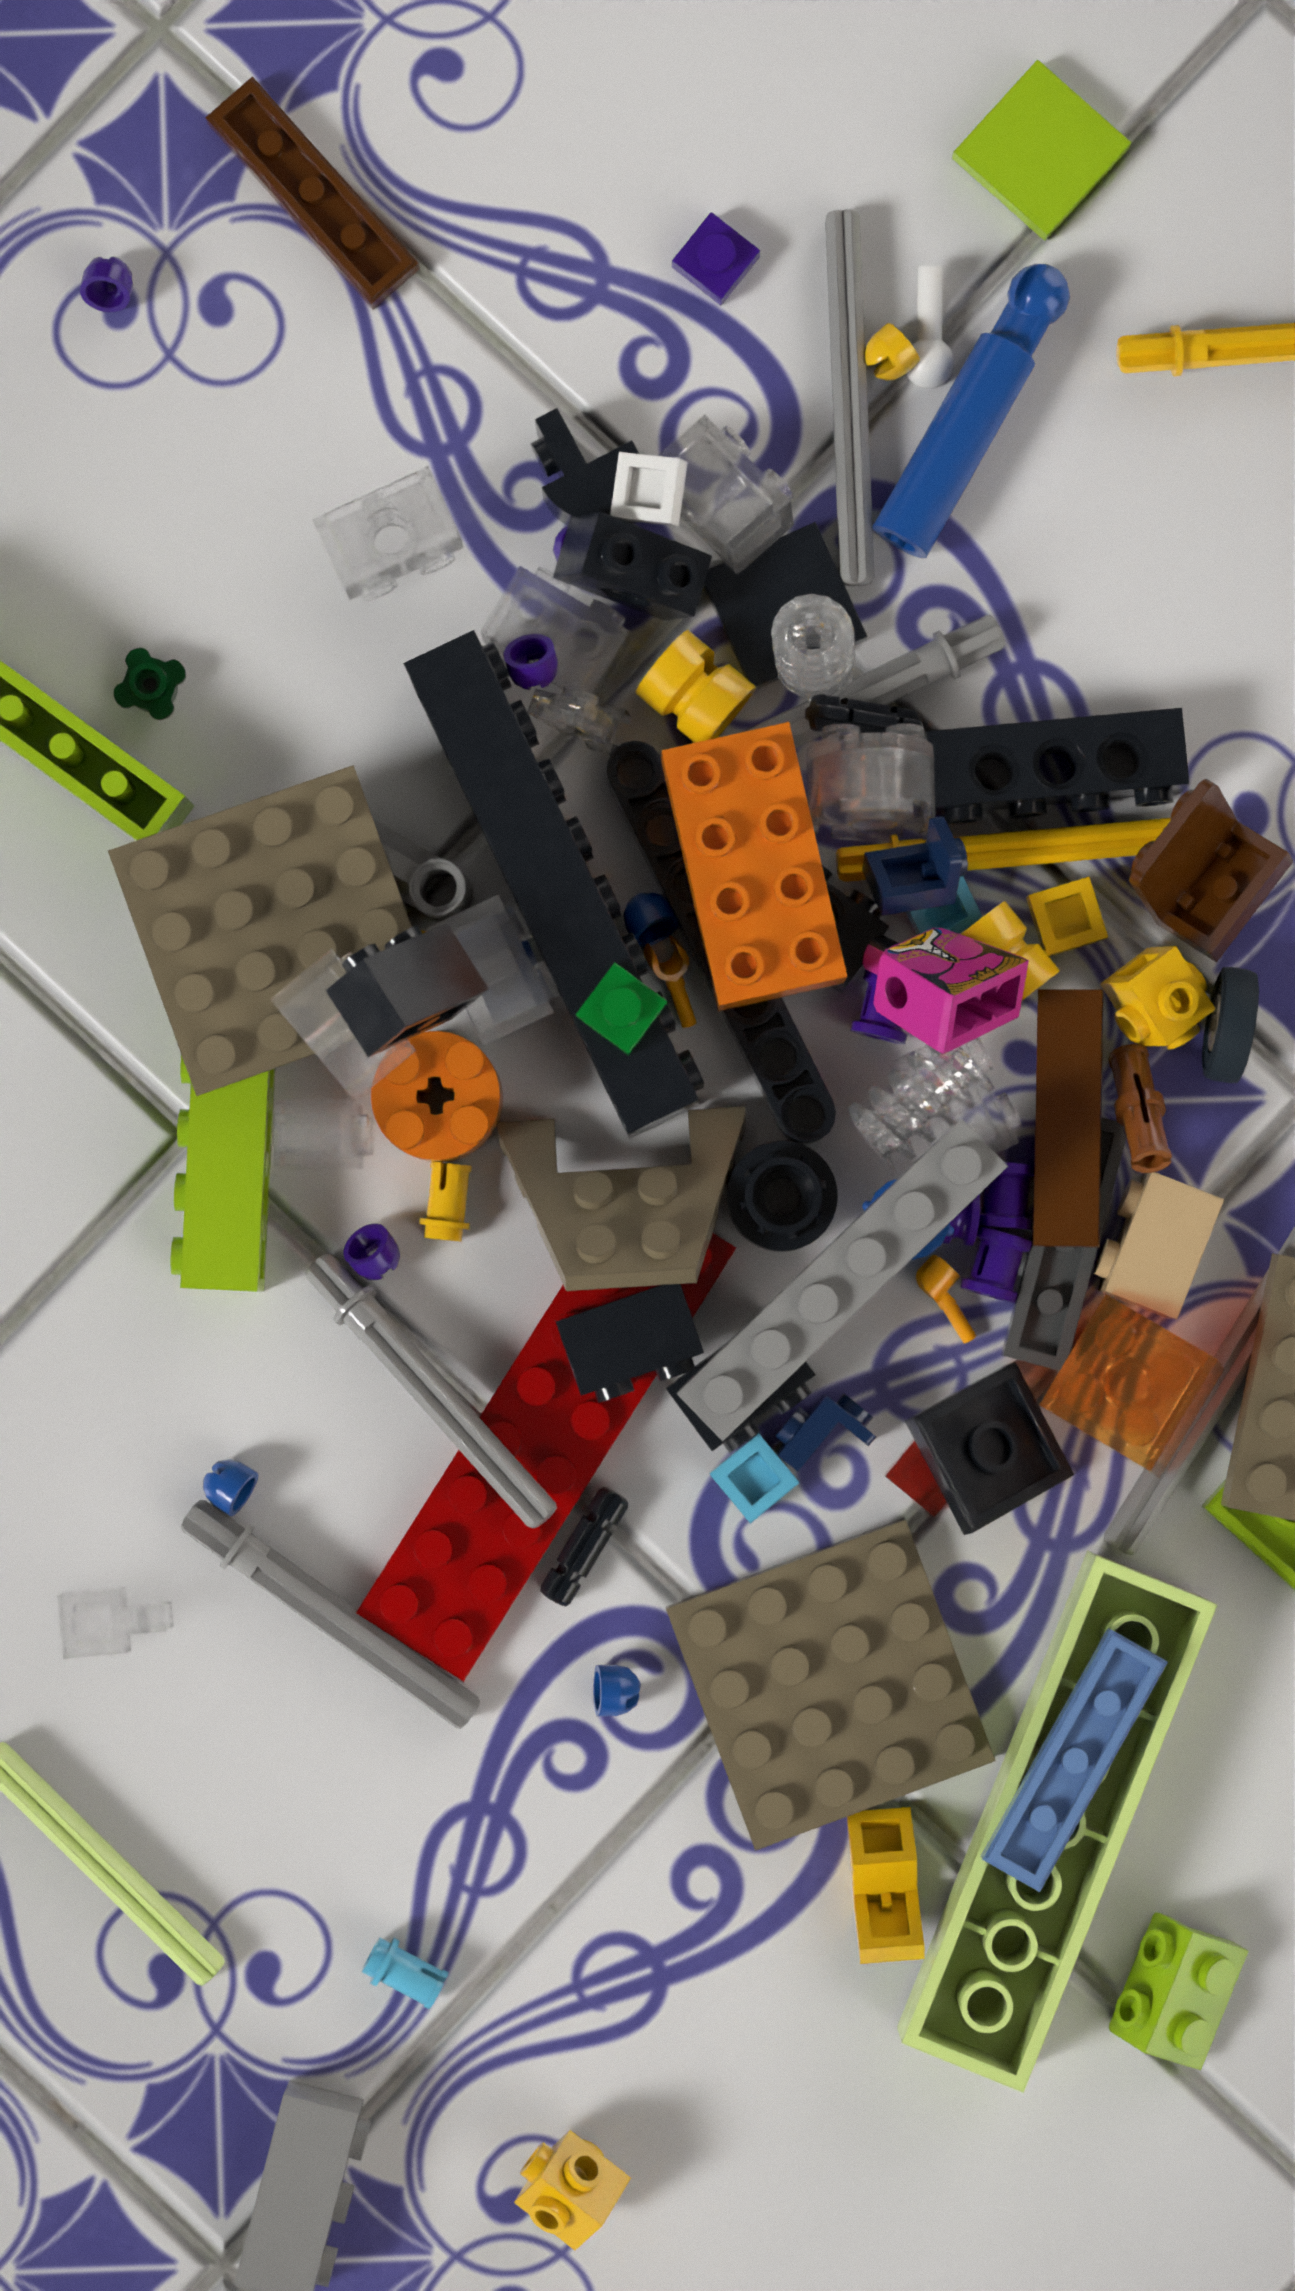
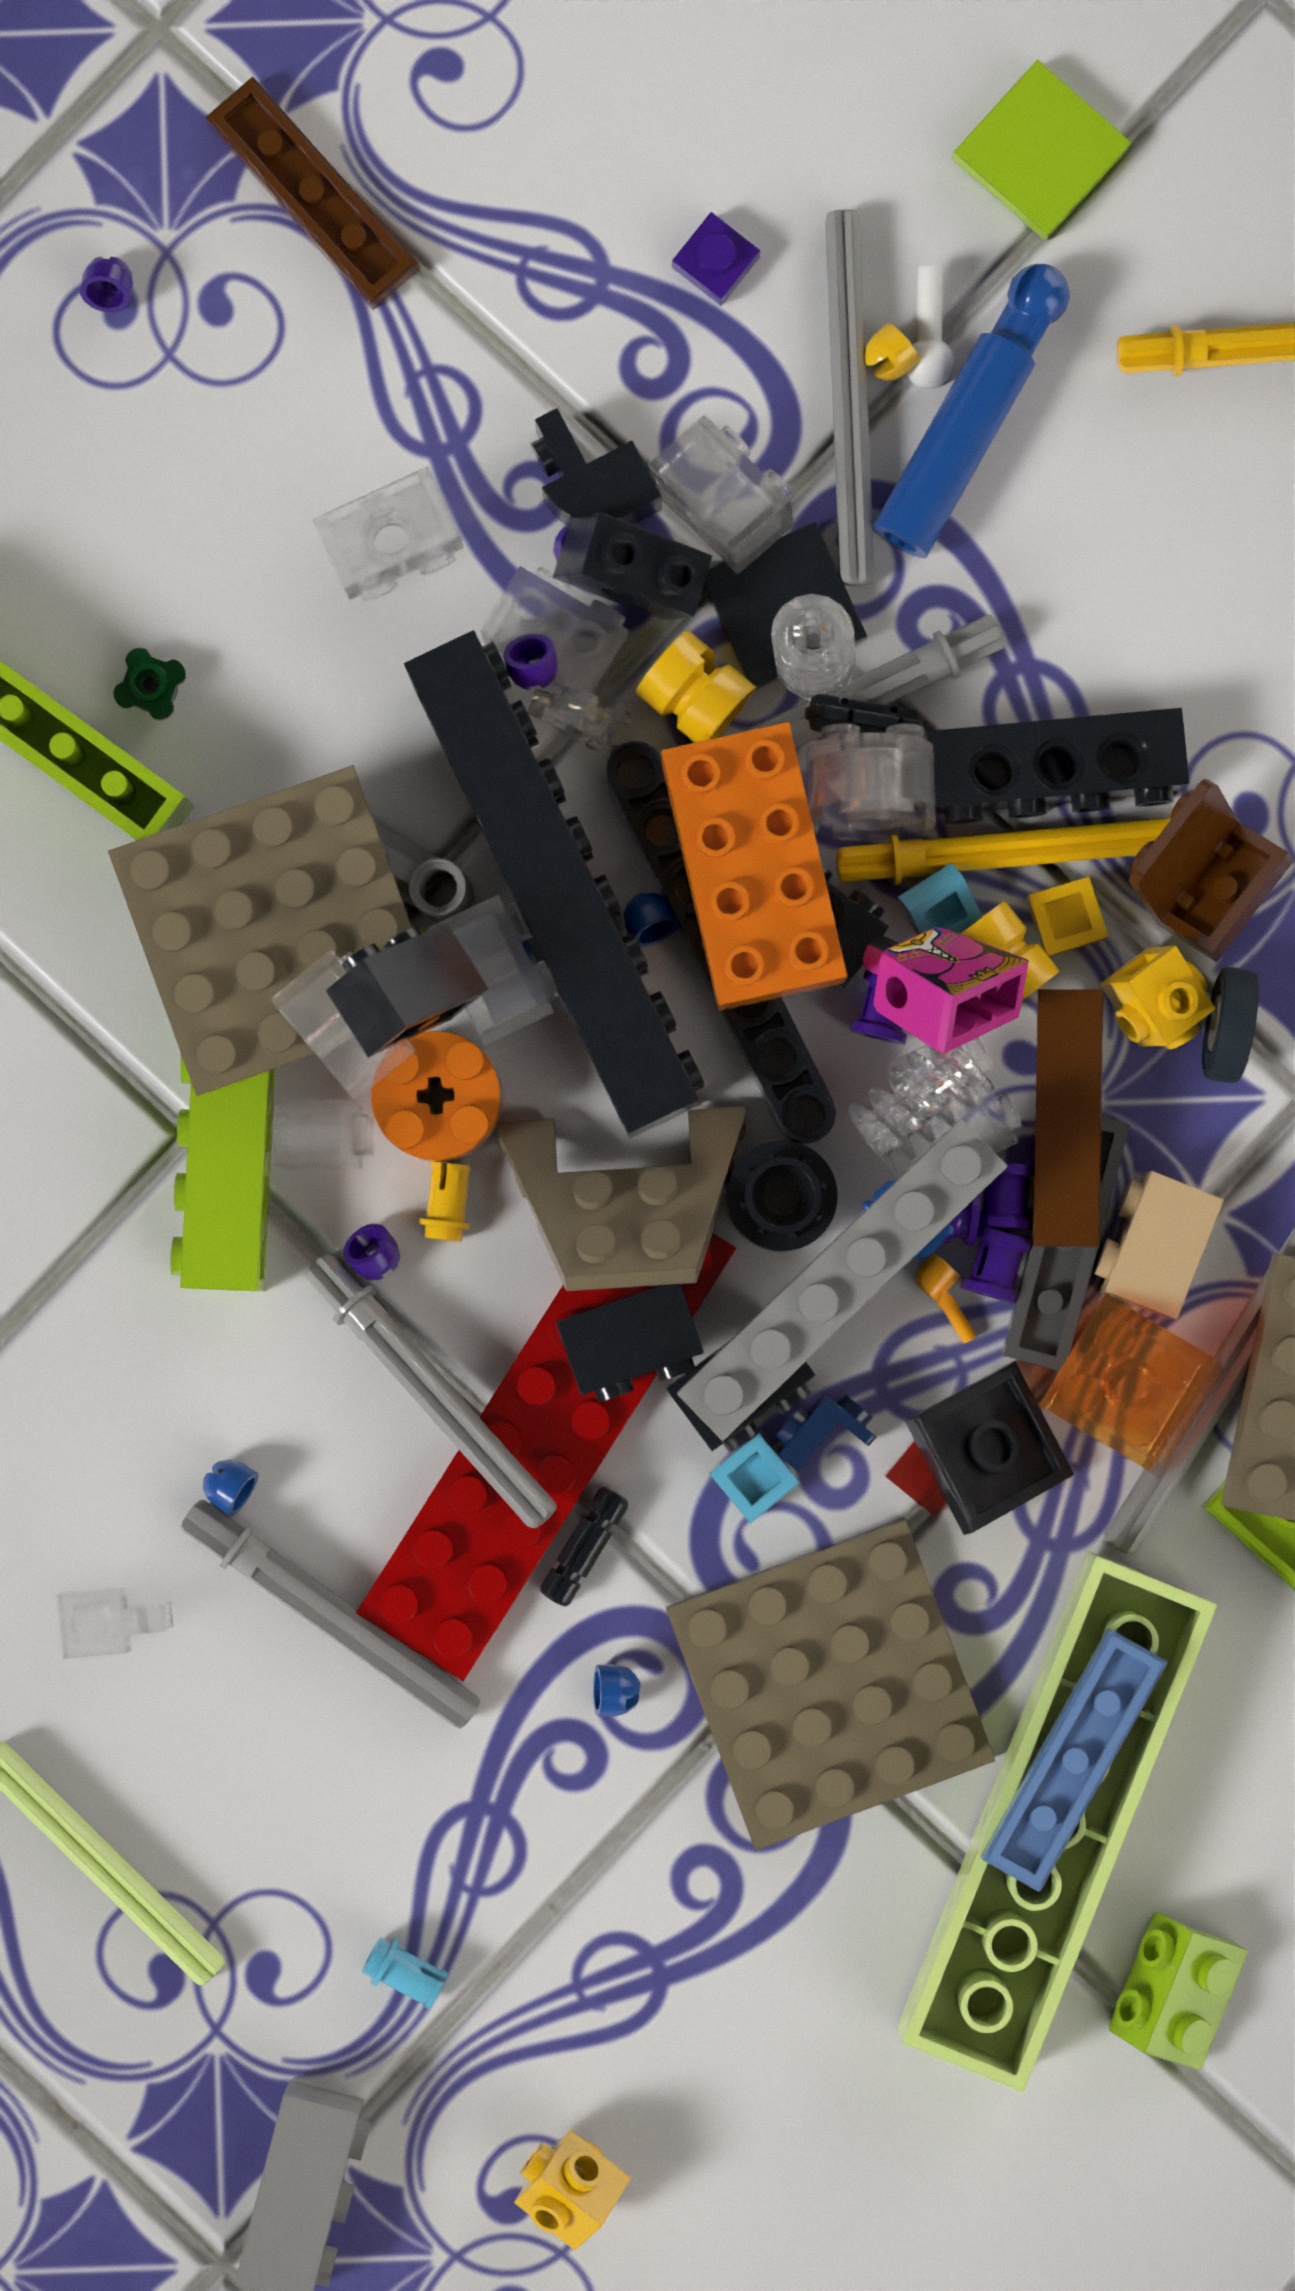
green plate [576,962,668,1056] -> none
white plate [610,452,688,527] -> none
light orange hand [644,935,697,1028] -> none
yellow slope [847,1807,925,1964] -> none
dark blue bracket [862,816,968,916] -> none
dark orange pin [1108,1044,1172,1173] -> none

